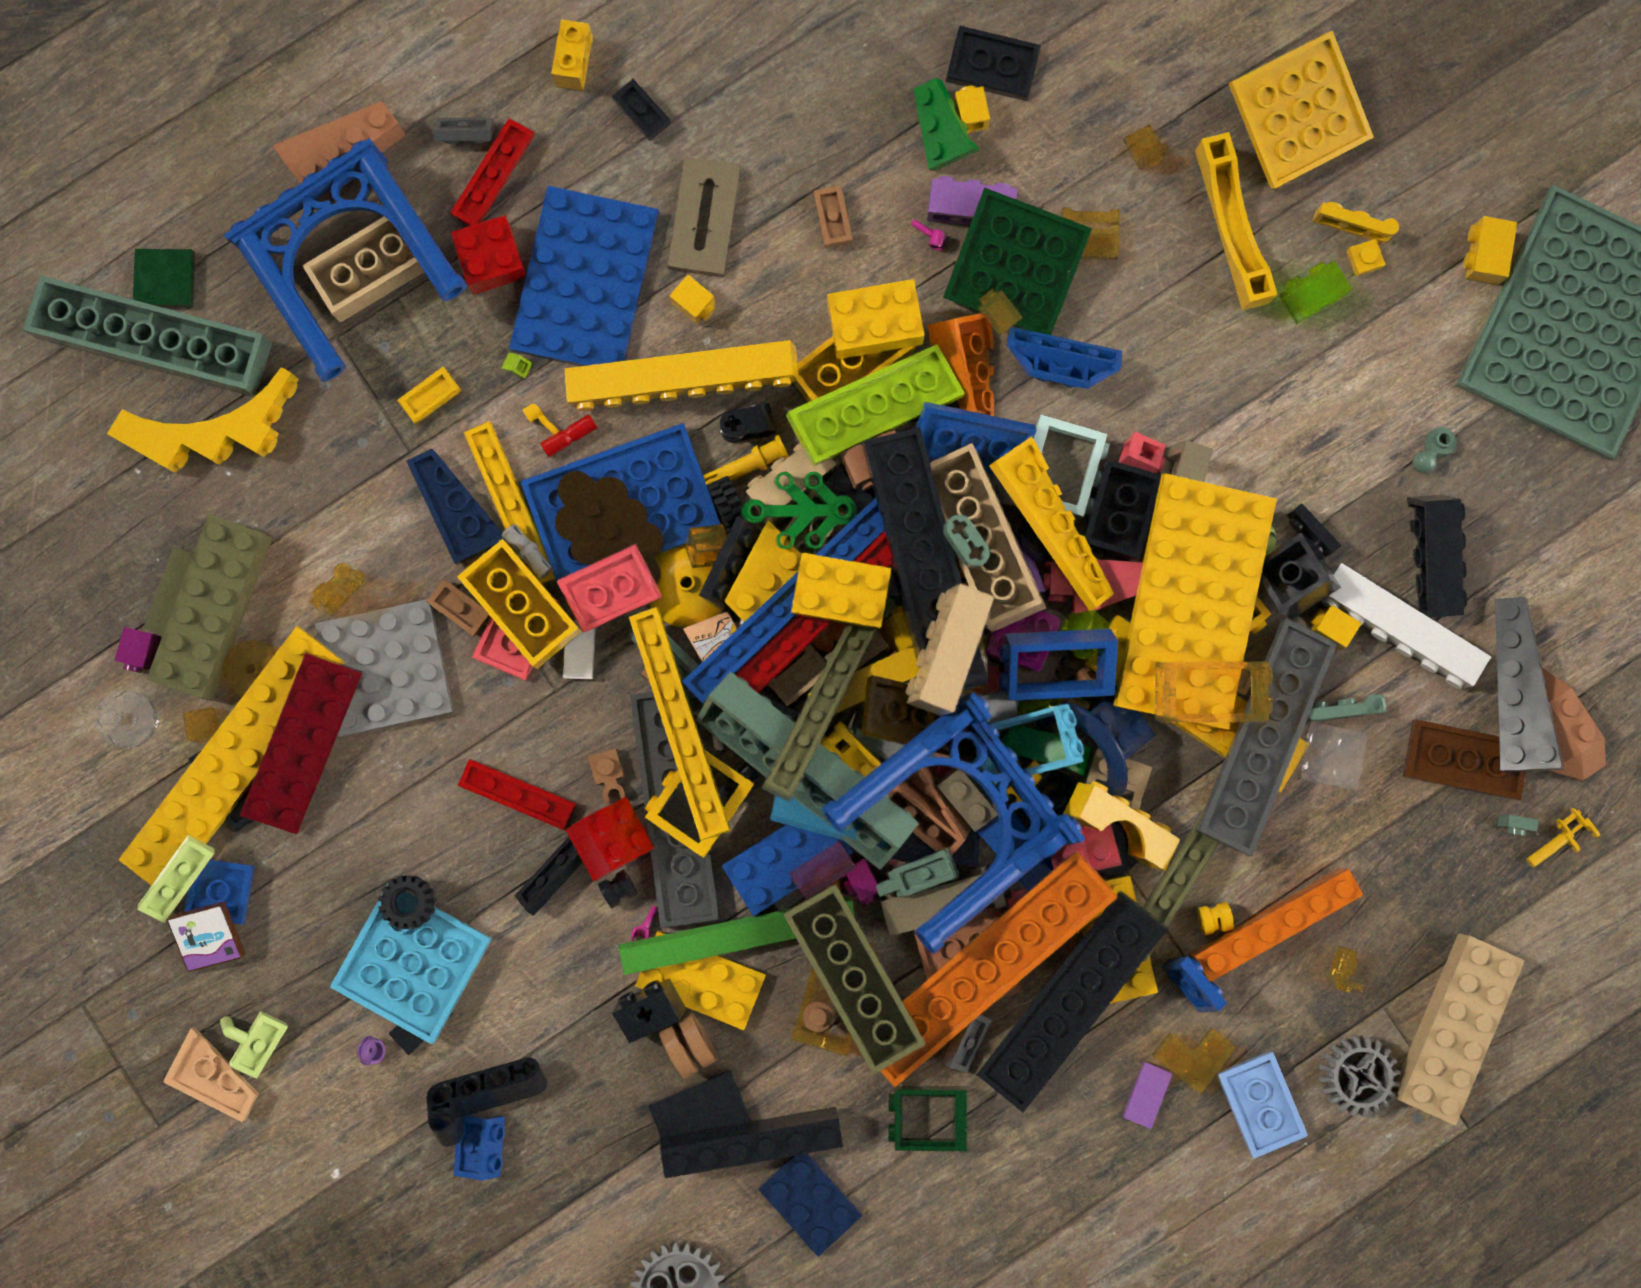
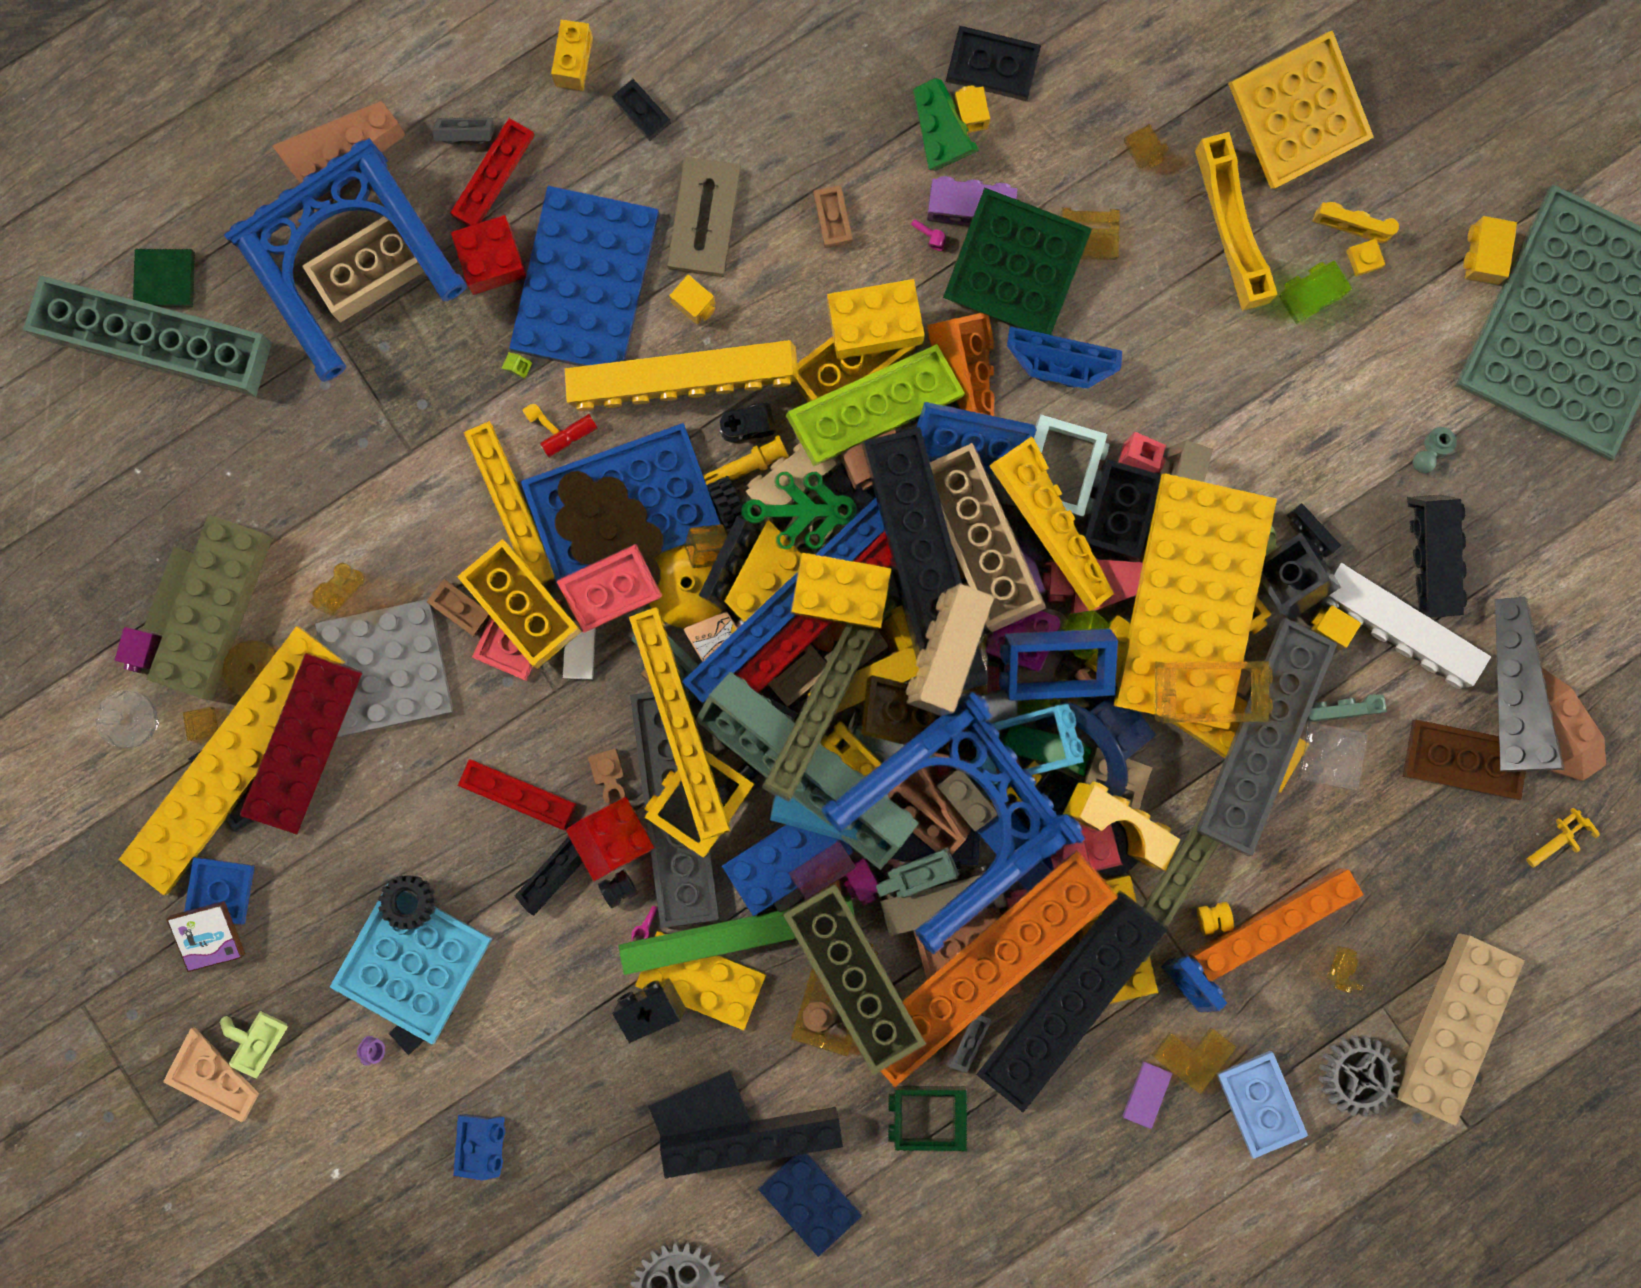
yellow arch [107,367,299,473] -> none
yellowish green plate [138,835,214,923] -> none
yellow tile [397,366,462,424] -> none
dark blue wing [406,449,506,565] -> none
black beam [426,1057,547,1147] -> none
light grey pin [502,524,553,580] -> none
medium nougat wheel [659,1013,718,1079] -> none
sand green beam [943,515,990,568] -> none
clear yellow brick [977,289,1023,336] -> none
sand green plate [1497,815,1539,836] -> none

